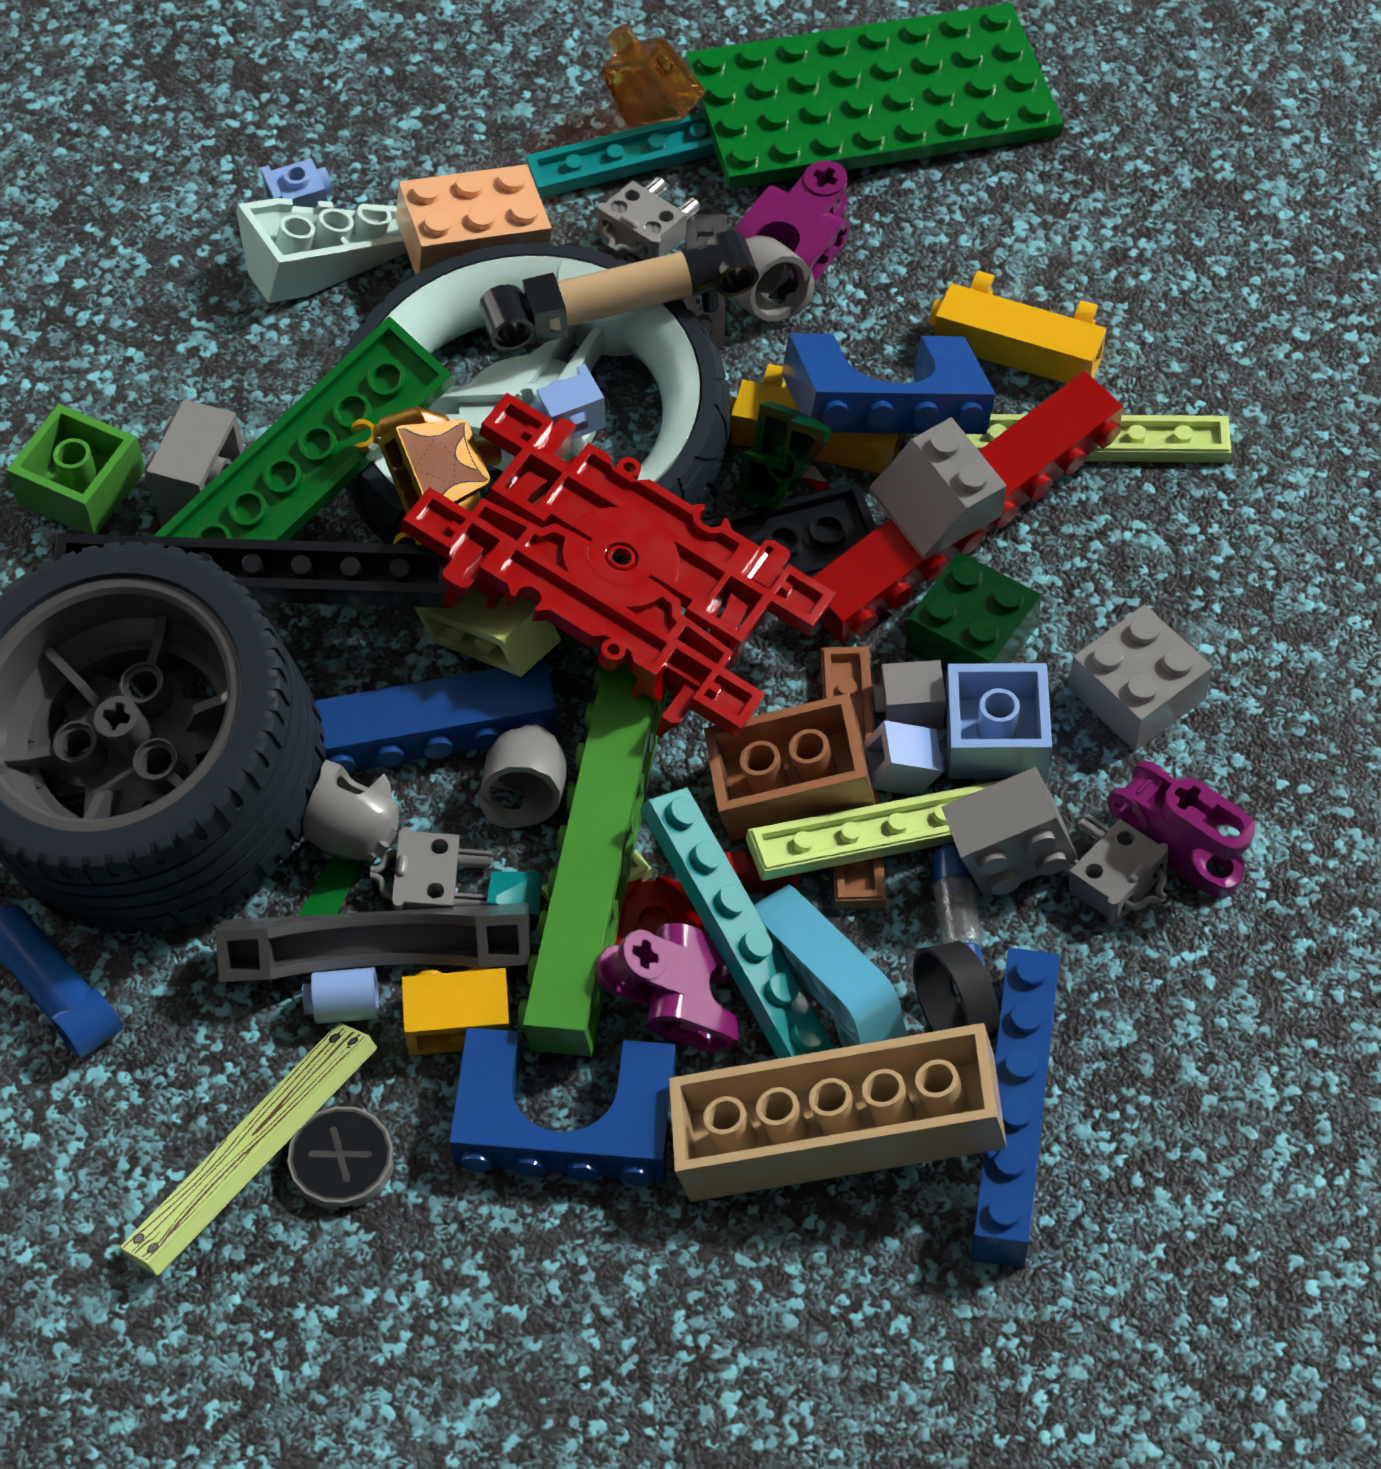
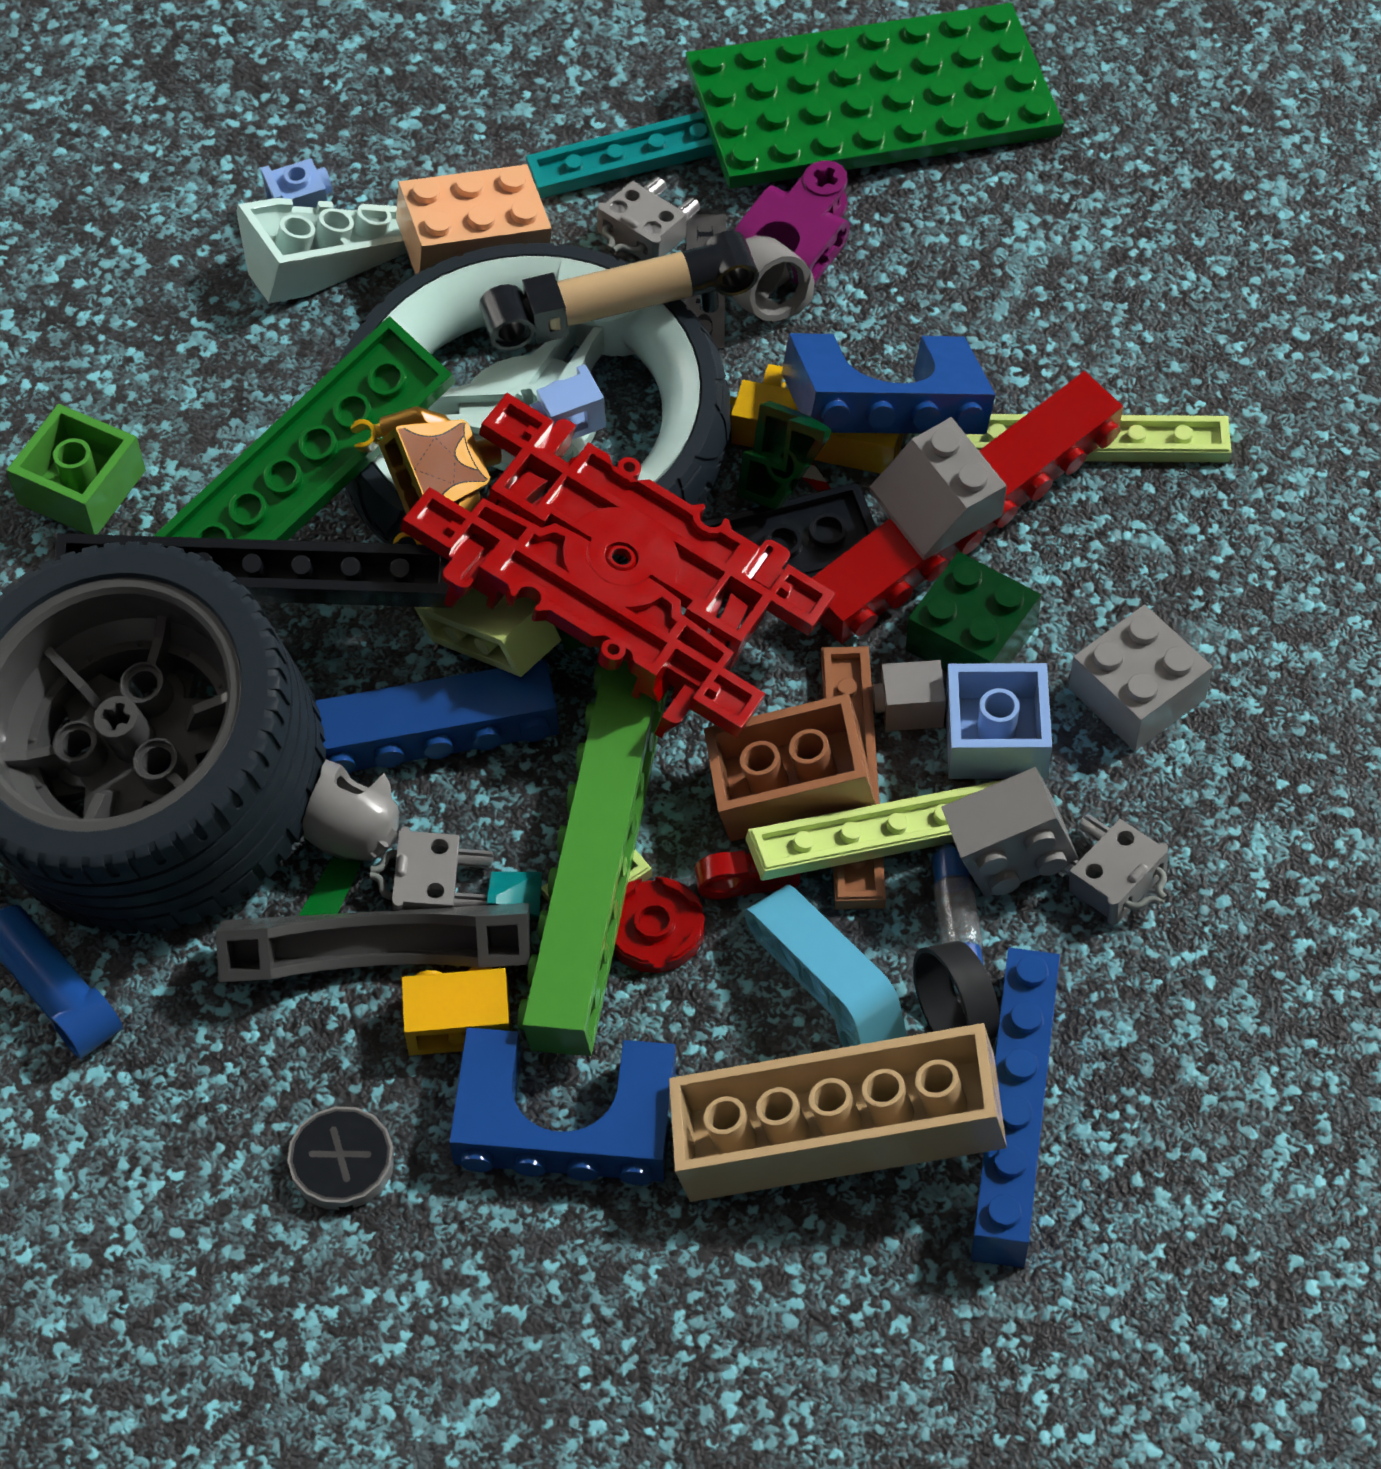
yellowish green tile [120,1022,377,1276] -> none
light grey brick [144,399,244,527] -> none
light blue brick [302,967,379,1024] -> none
light grey piece [479,724,567,828] -> none
magenta piece [595,923,740,1054] -> none
clear orange torso [601,24,706,126] -> none
teal plate [640,787,834,1059] -> none
light blue brick [863,720,944,796] -> none
yellow brick [929,271,1107,384] -> none
magenta piece [1107,760,1255,898] -> none

